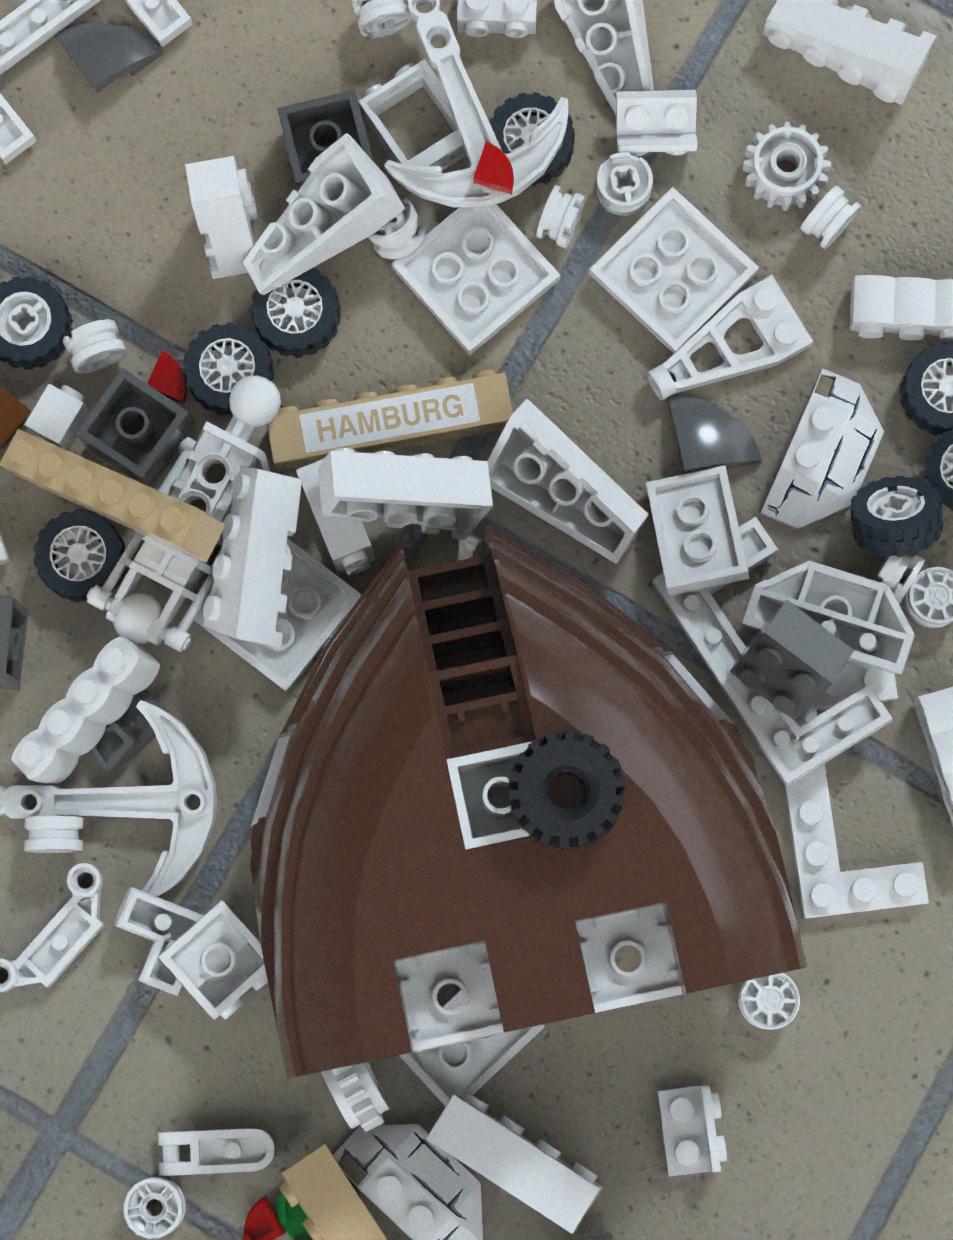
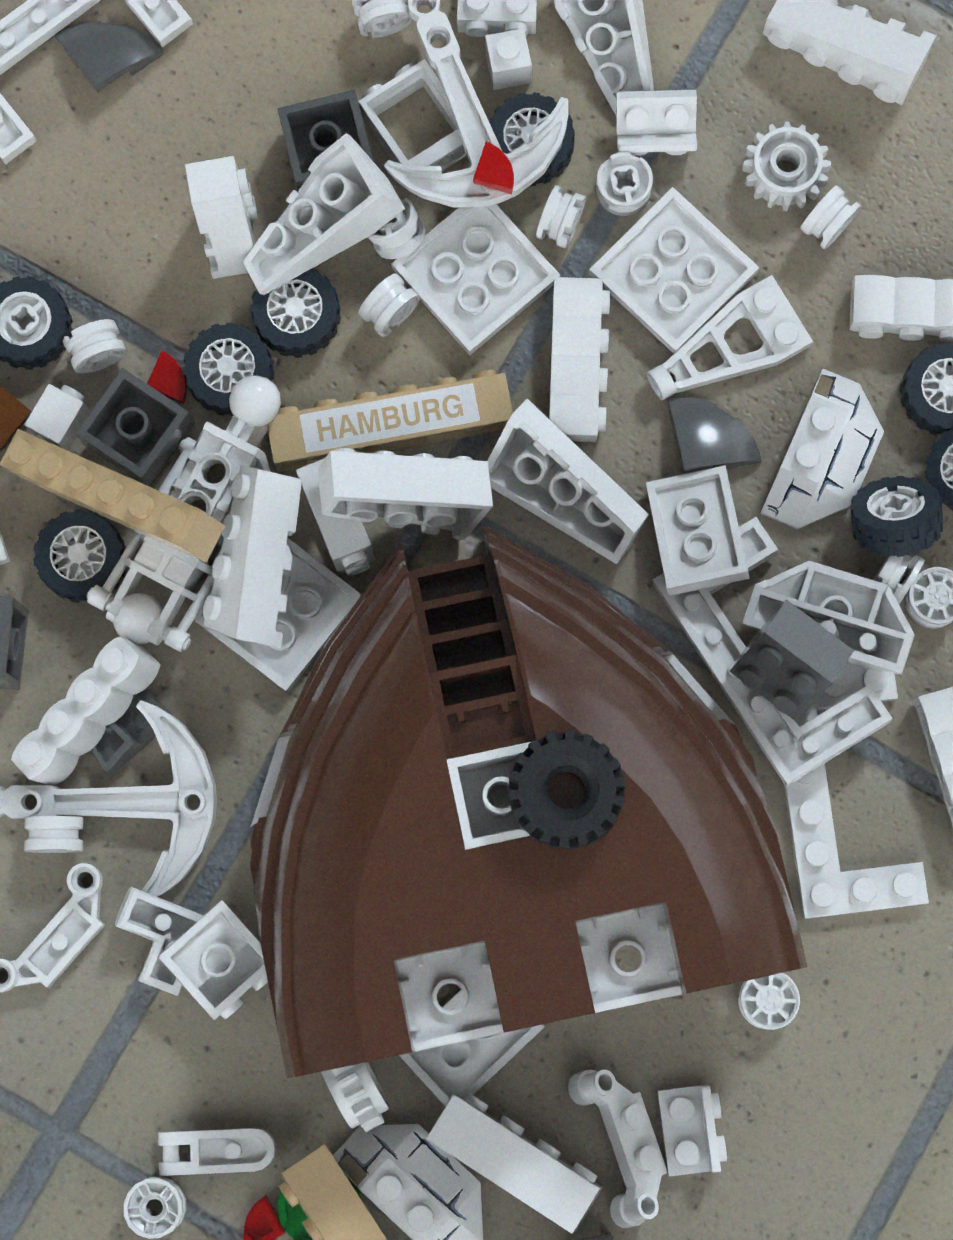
none -> white wheel [358,274,420,337]
none -> white brick [485,28,532,90]
none -> white brick [549,277,610,442]
none -> white plate [568,1069,668,1228]

